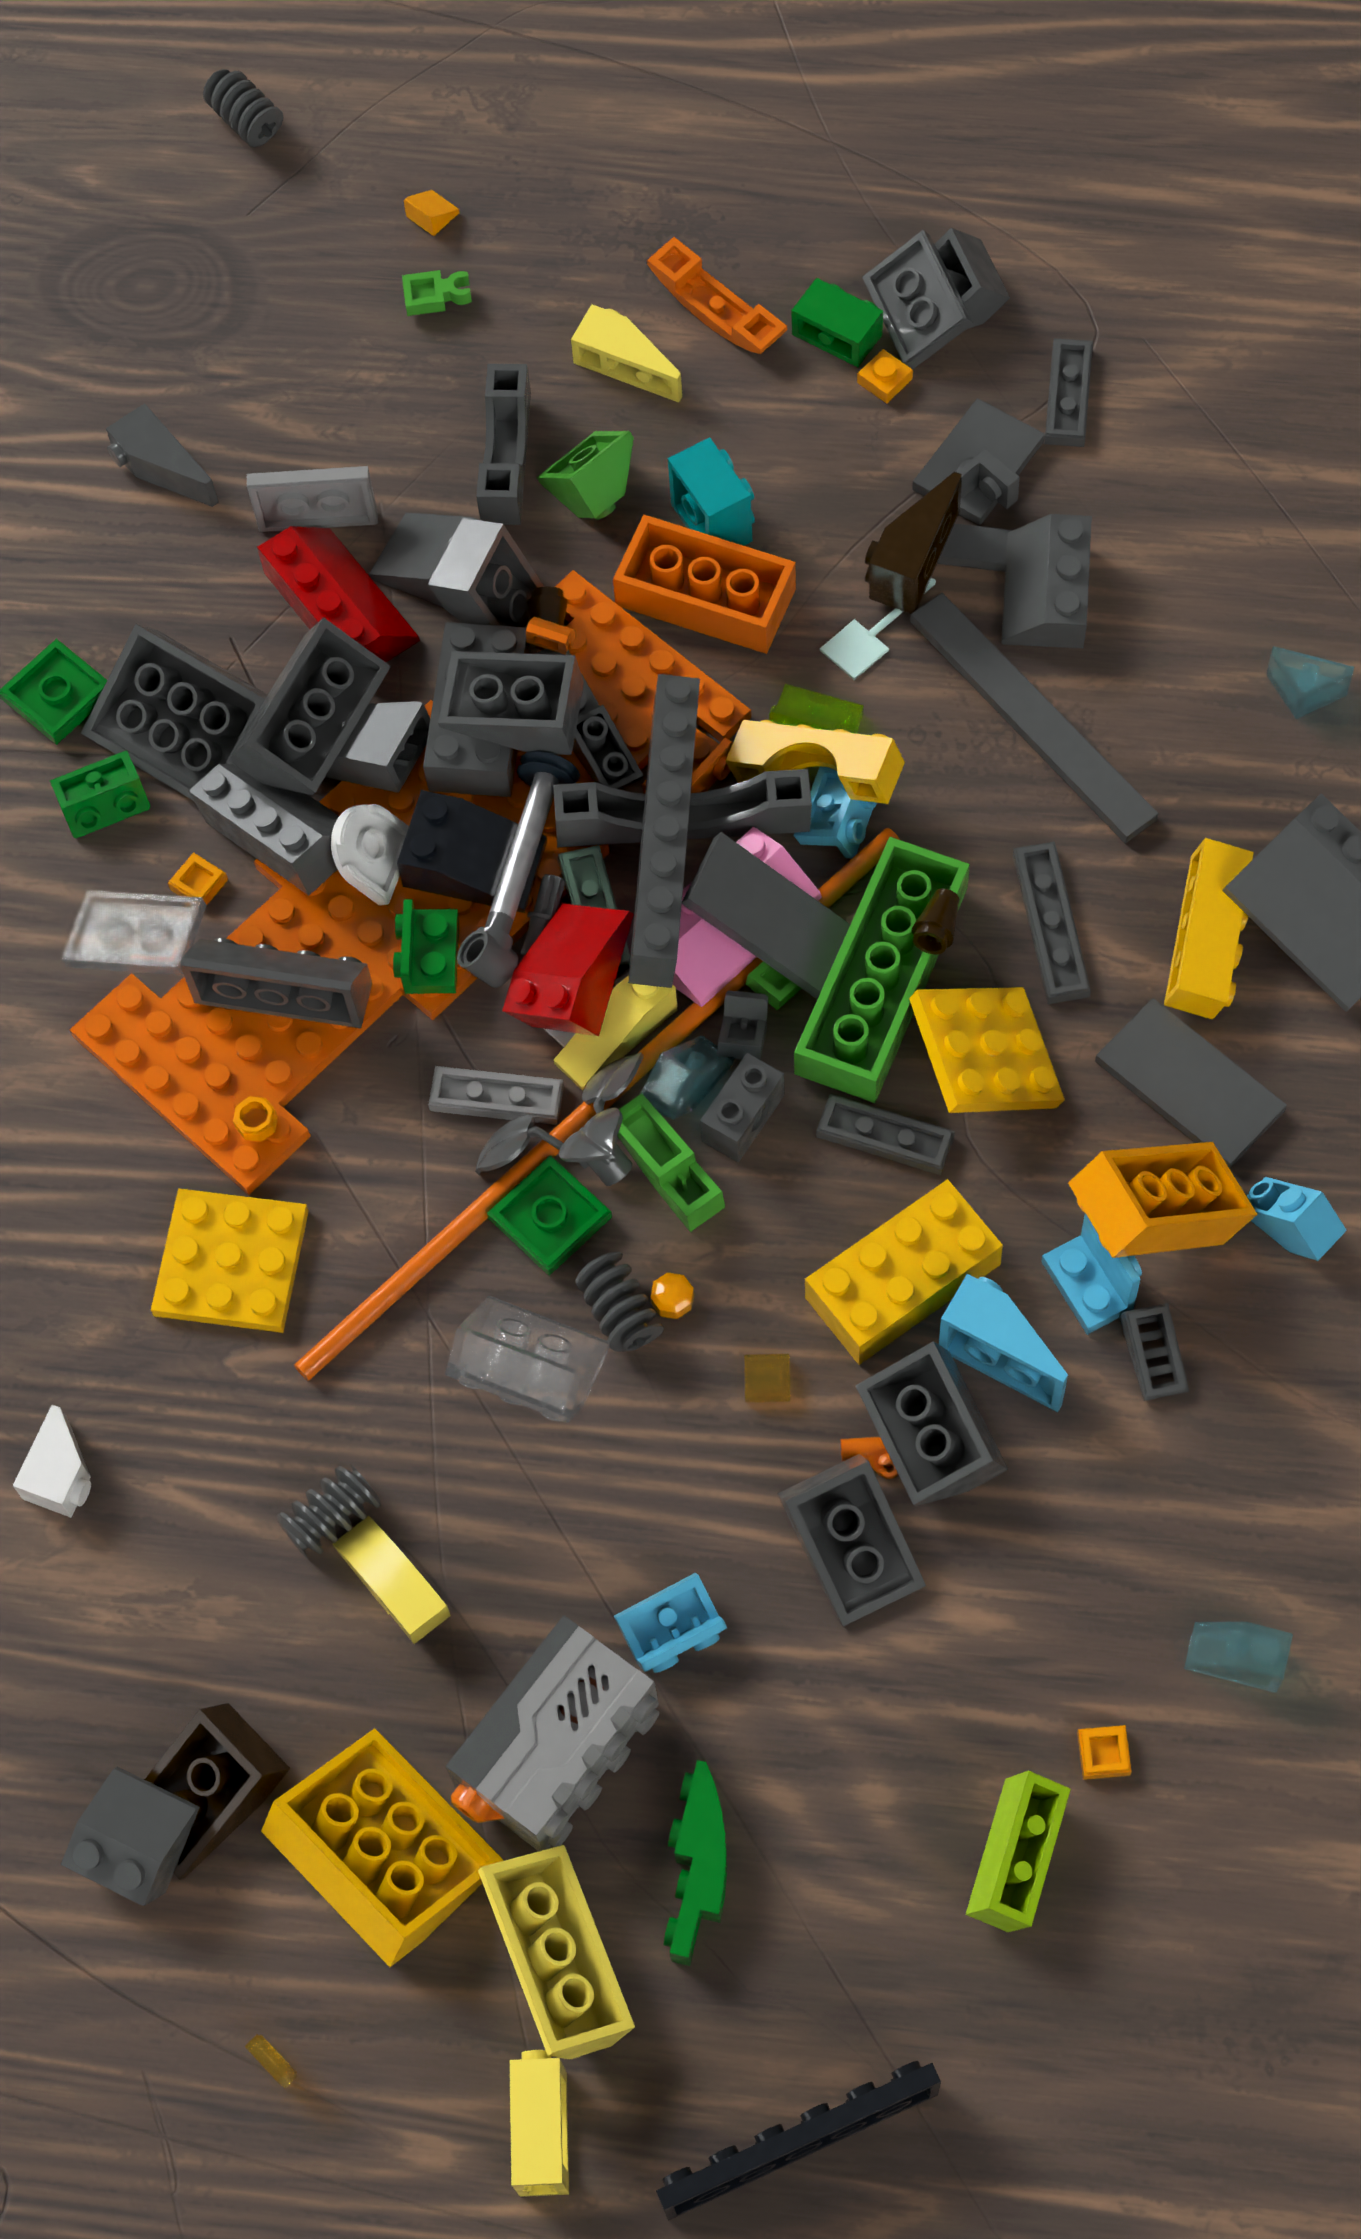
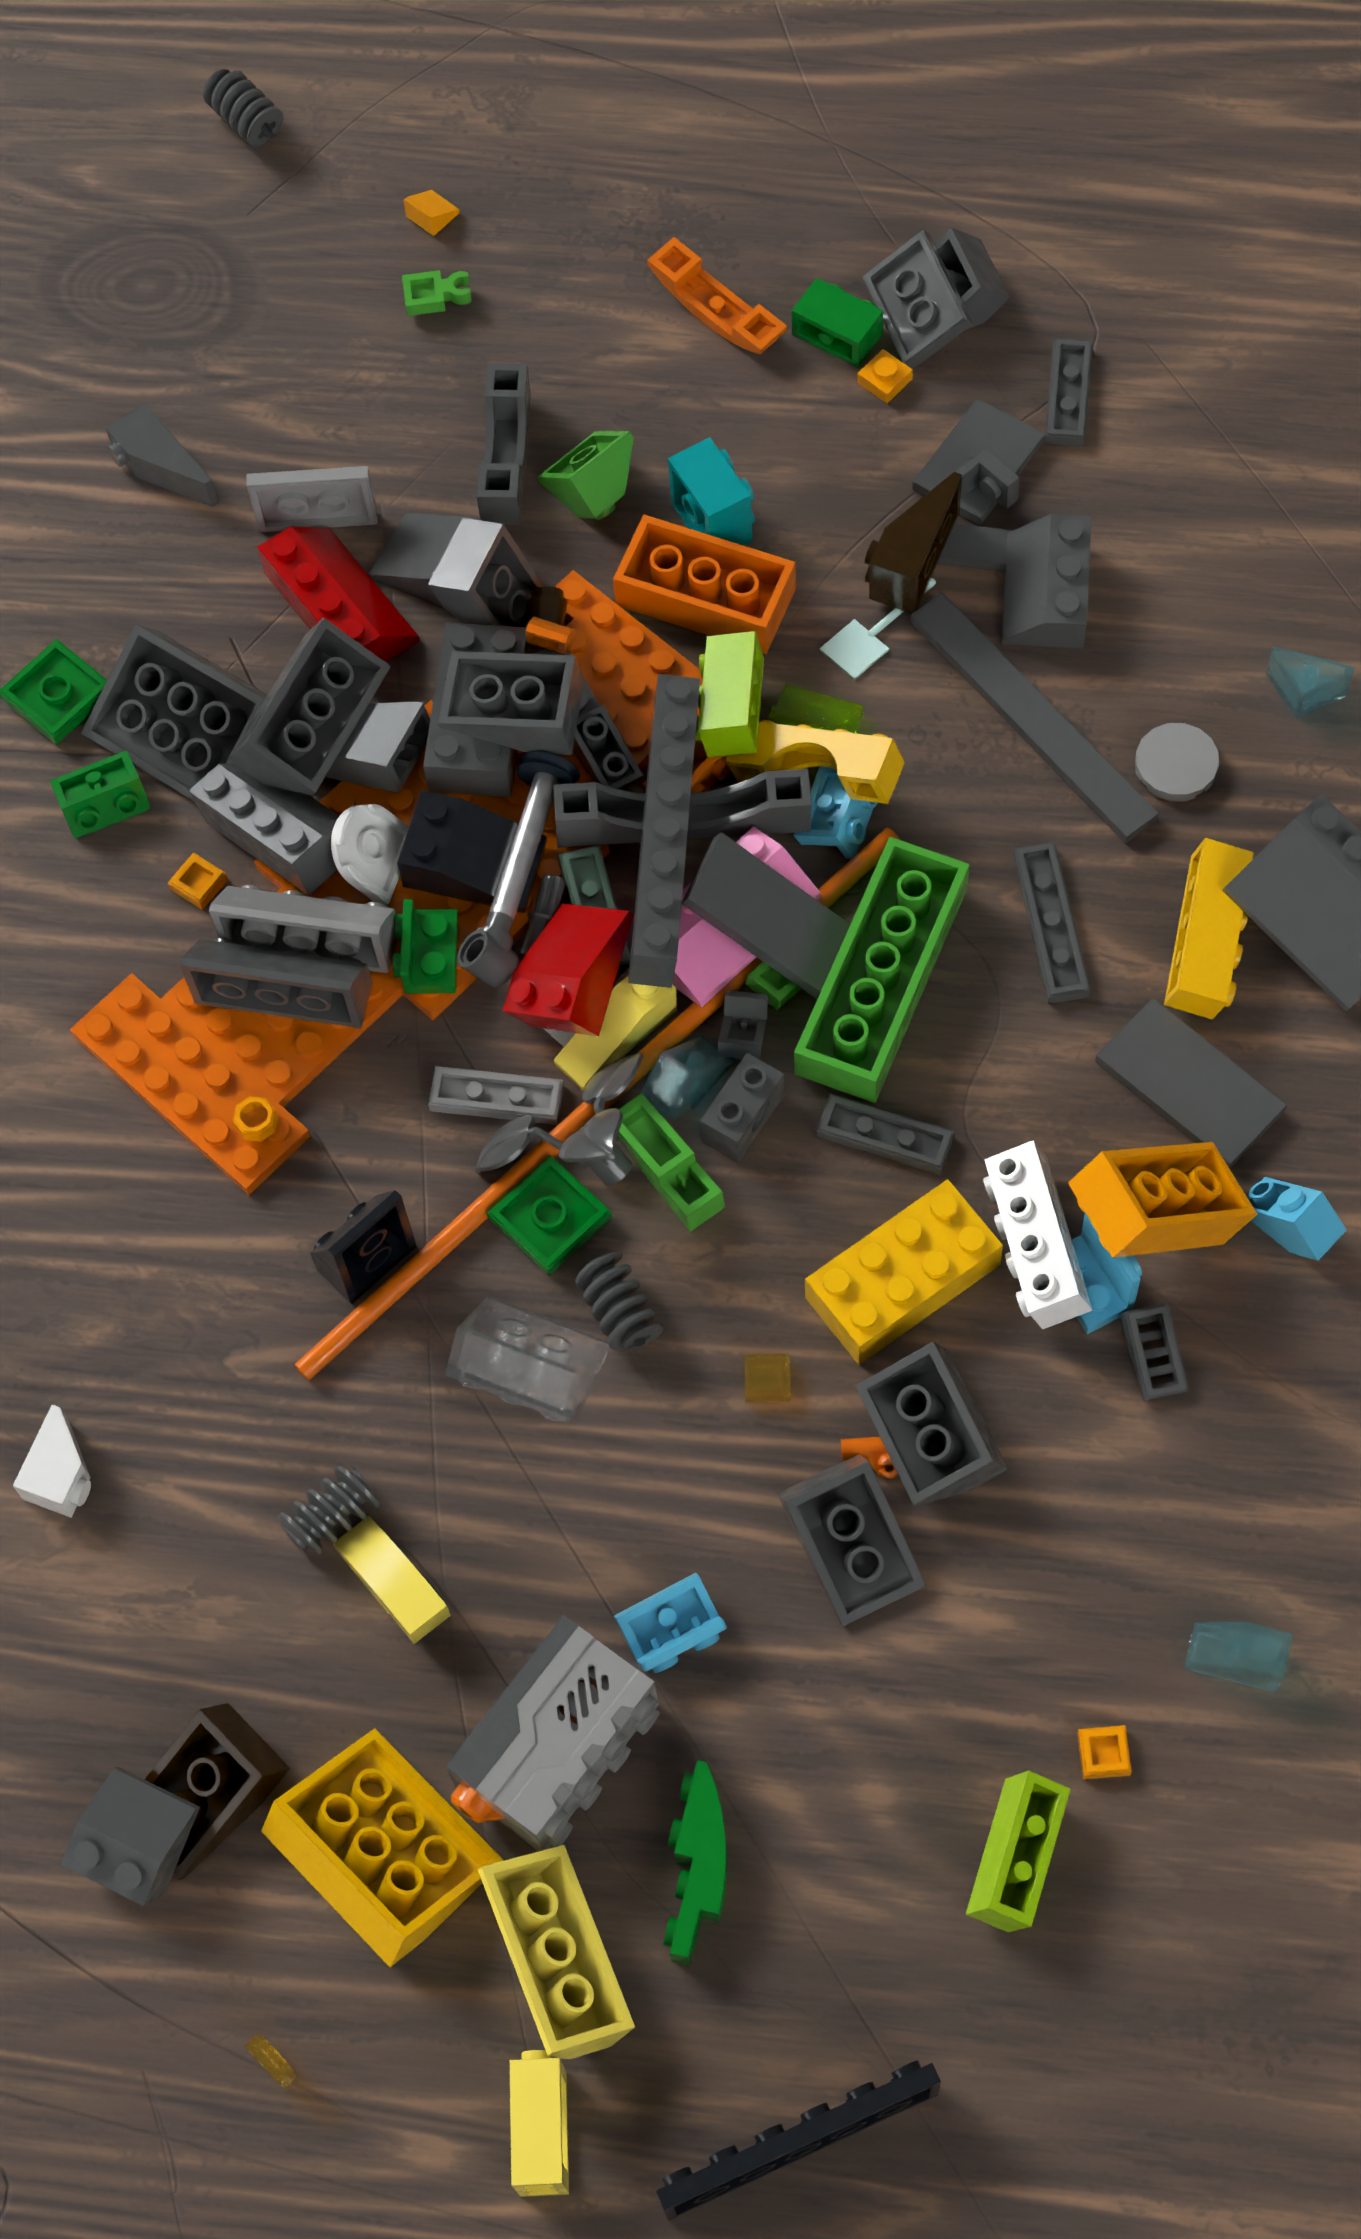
clear tile [62,890,207,975] -> none
yellow plate [151,1188,309,1333] -> none
light yellow slope [571,304,682,402] -> none
light orange tile [650,1272,694,1319] -> none
yellow plate [909,987,1065,1113] -> none
dark brown cone [912,888,960,955] -> none
medium azure slope [939,1274,1068,1412] -> none
none -> light grey slope [209,885,397,973]
none -> black slope [310,1190,417,1305]
none -> lime brick [695,631,764,758]
none -> white brick [983,1140,1093,1329]
none -> light grey tile [1135,723,1219,802]

